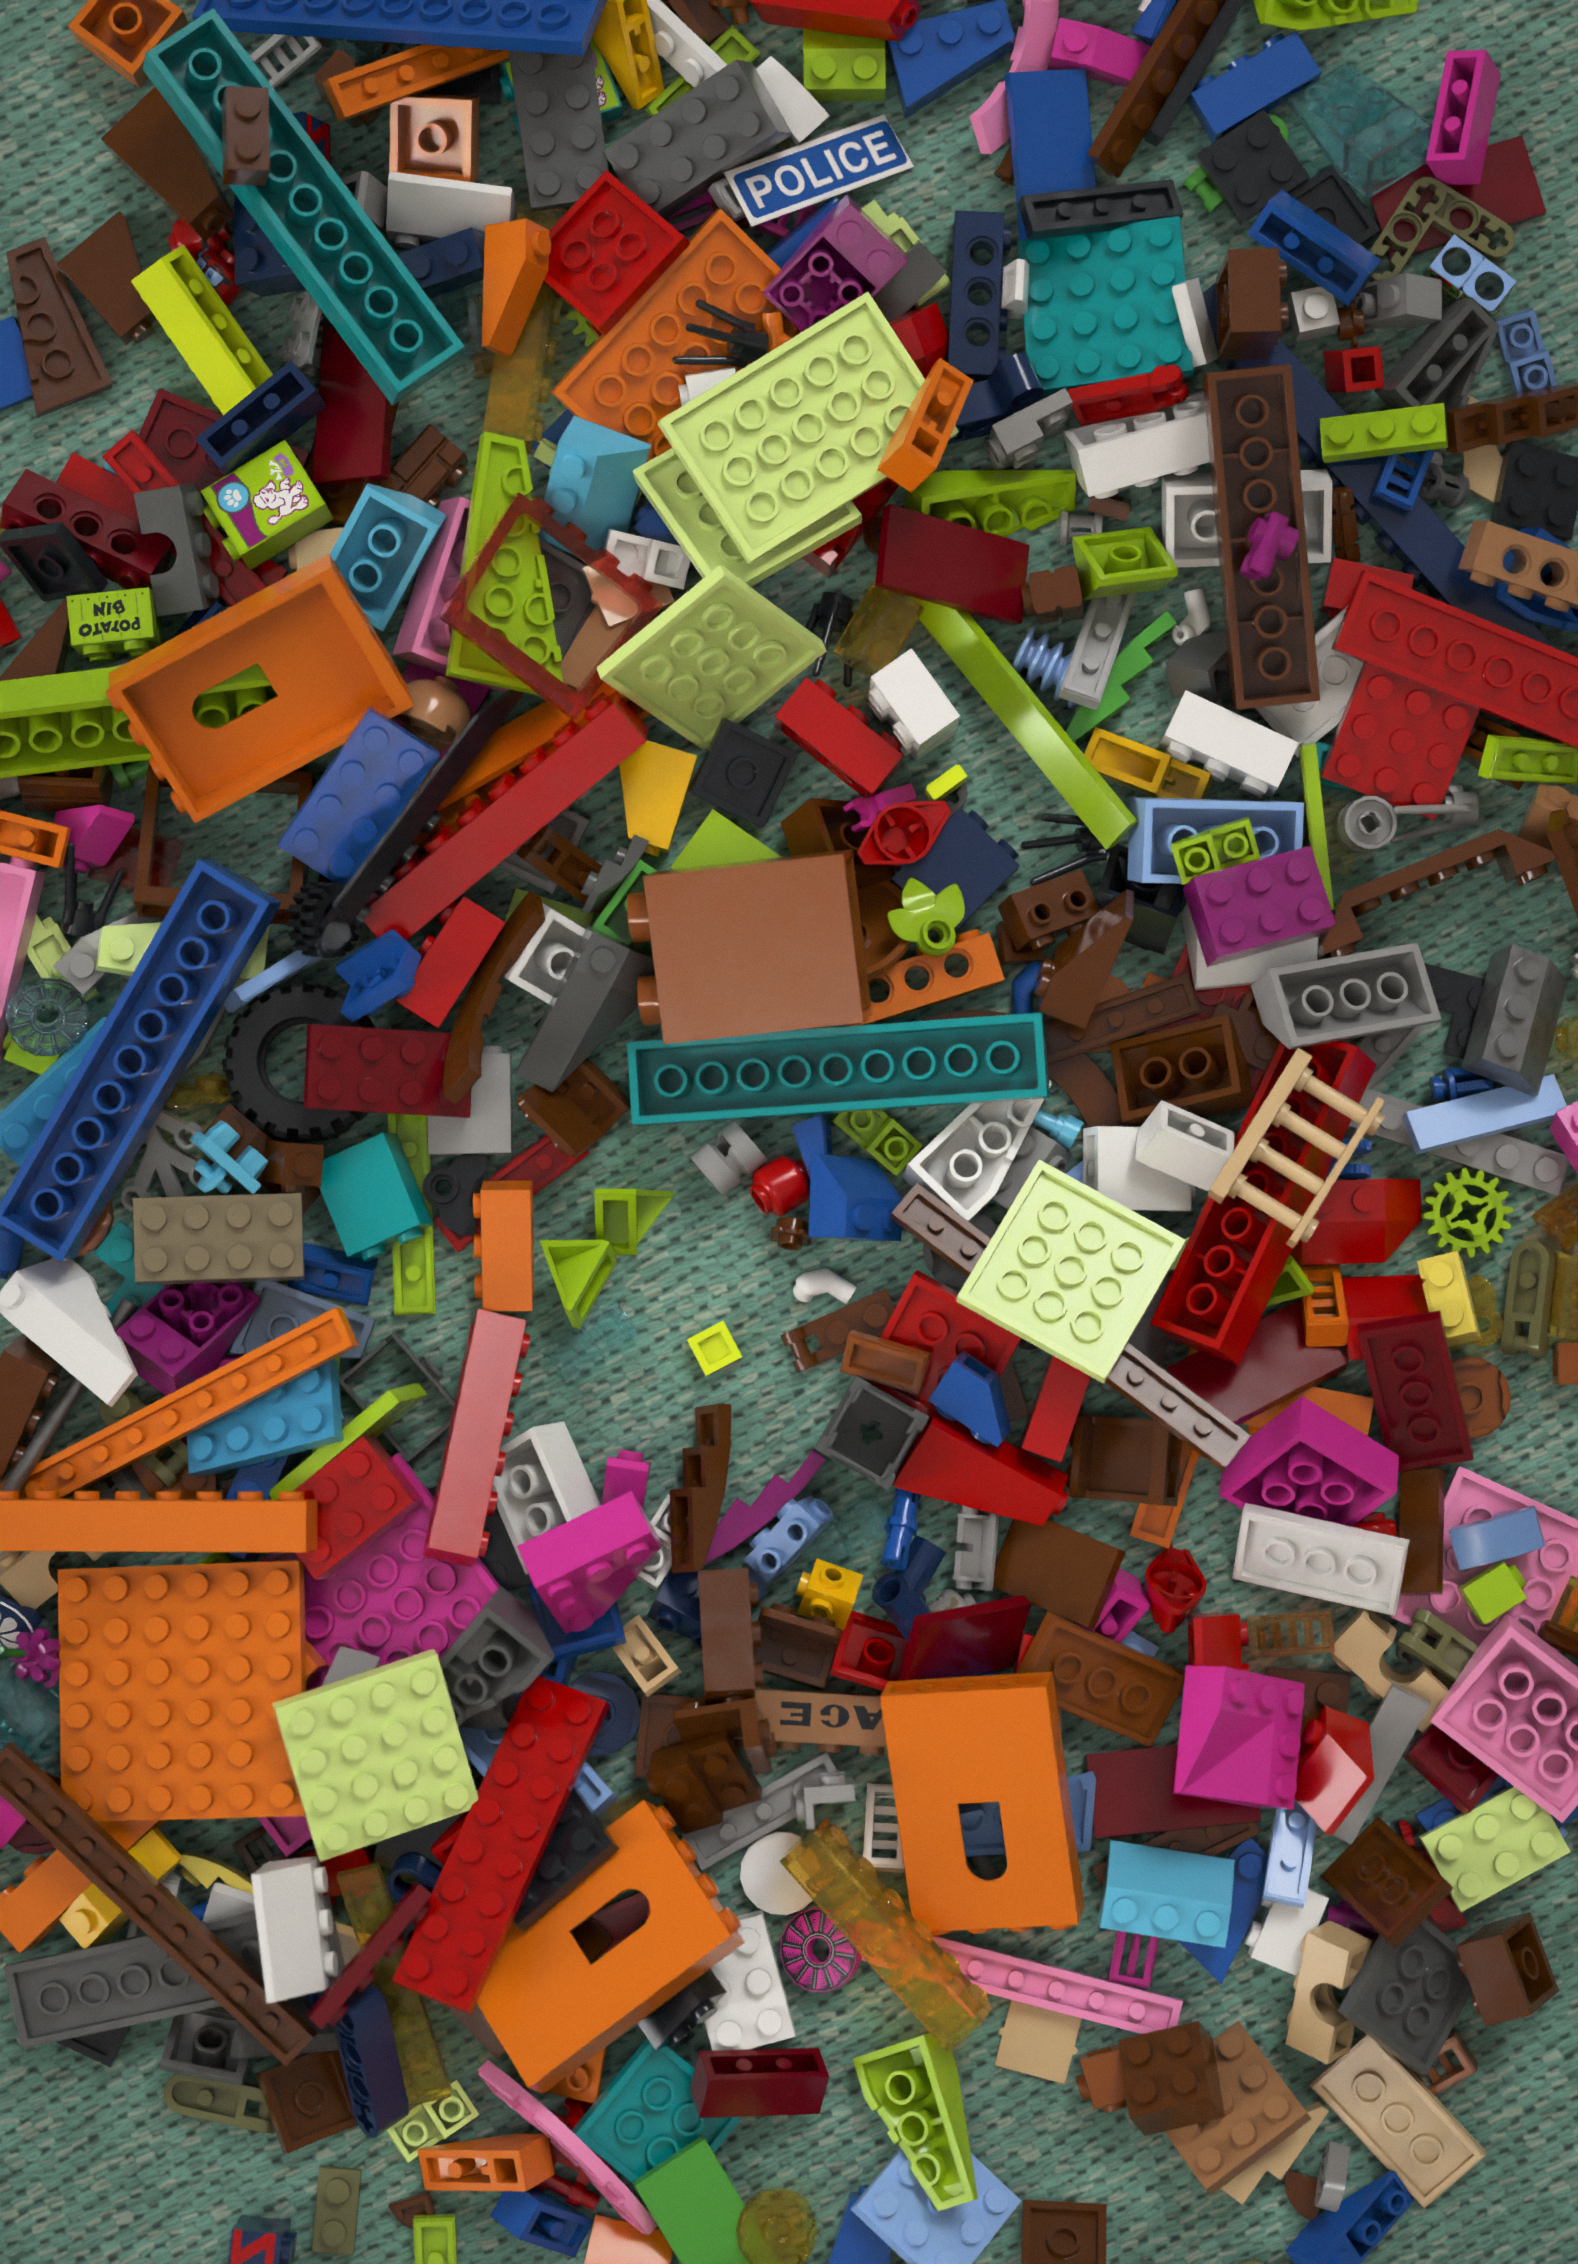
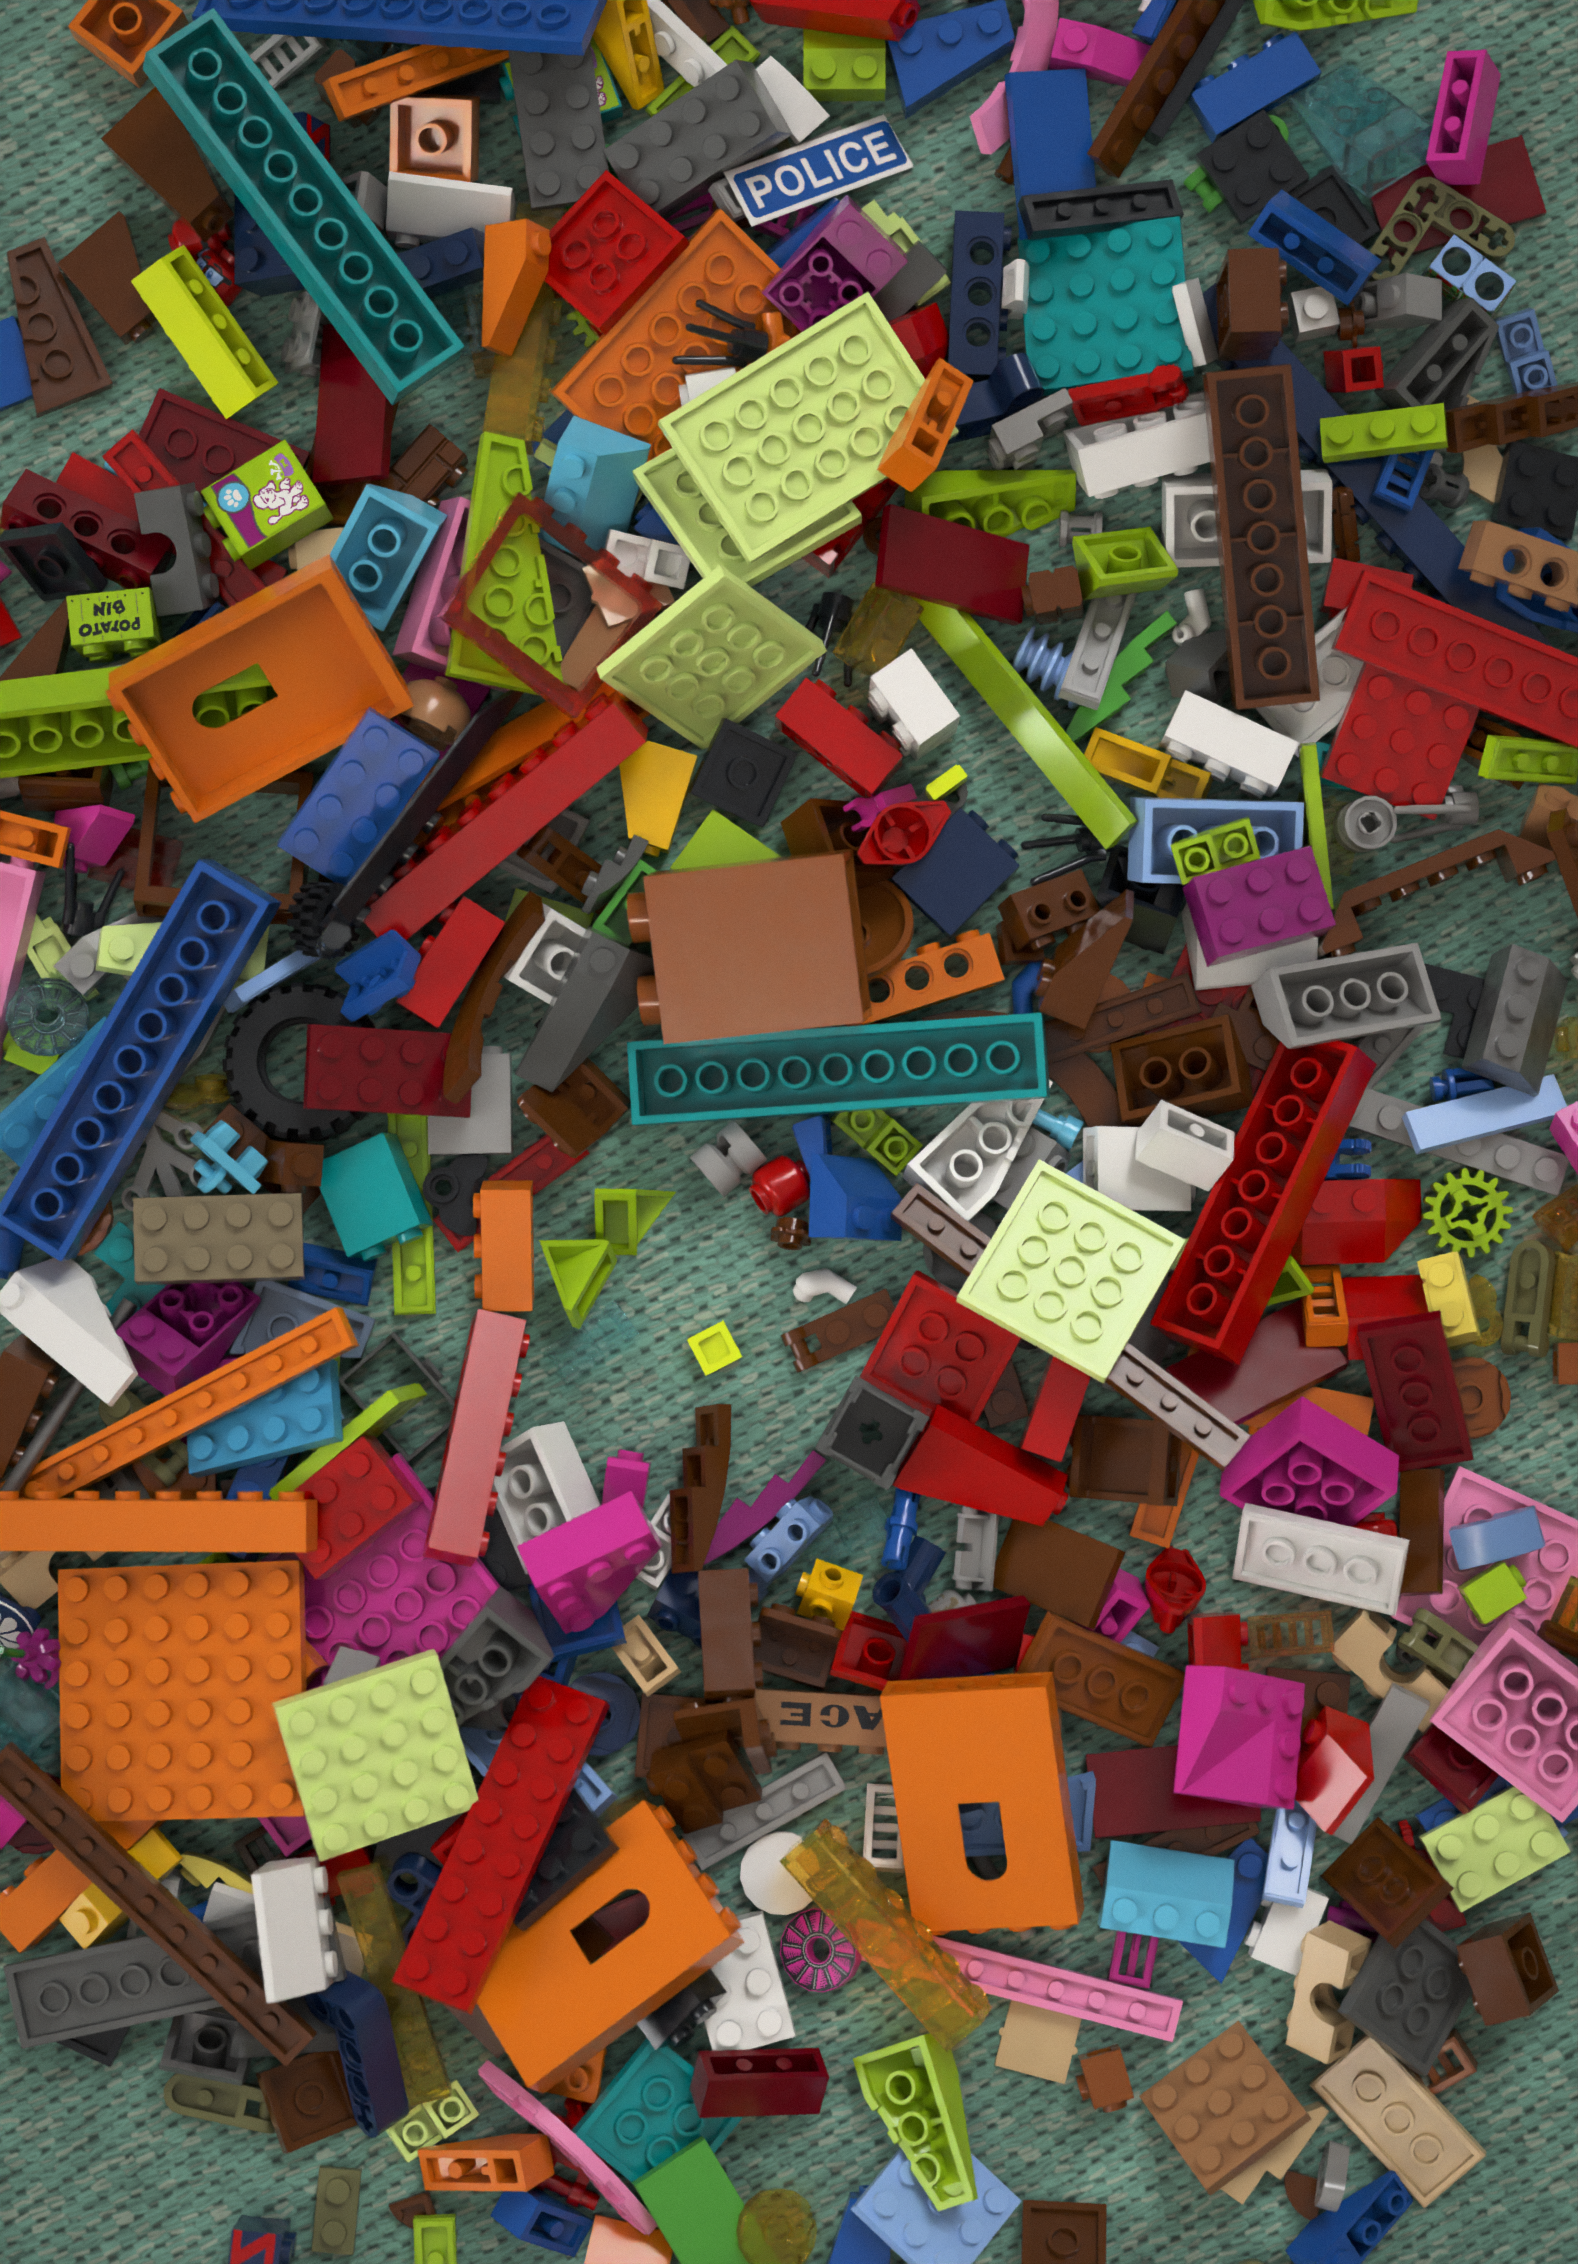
dark blue brick [195,360,327,476] -> none
reddish brown brick [222,86,270,186] -> none
dark red plate [306,1882,432,2029] -> none
light grey bracket [796,1770,855,1830] -> none
dark orange tile [840,1330,931,1395] -> none
lime plate [887,878,965,956] -> none
blue slope [928,1350,1011,1447] -> none
reddish brown tile [1087,495,1131,521] -> none
reddish brown brick [1119,2021,1225,2136] -> none
tan fence [1207,1048,1386,1248] -> none
magenta plate [1239,512,1299,581] -> none

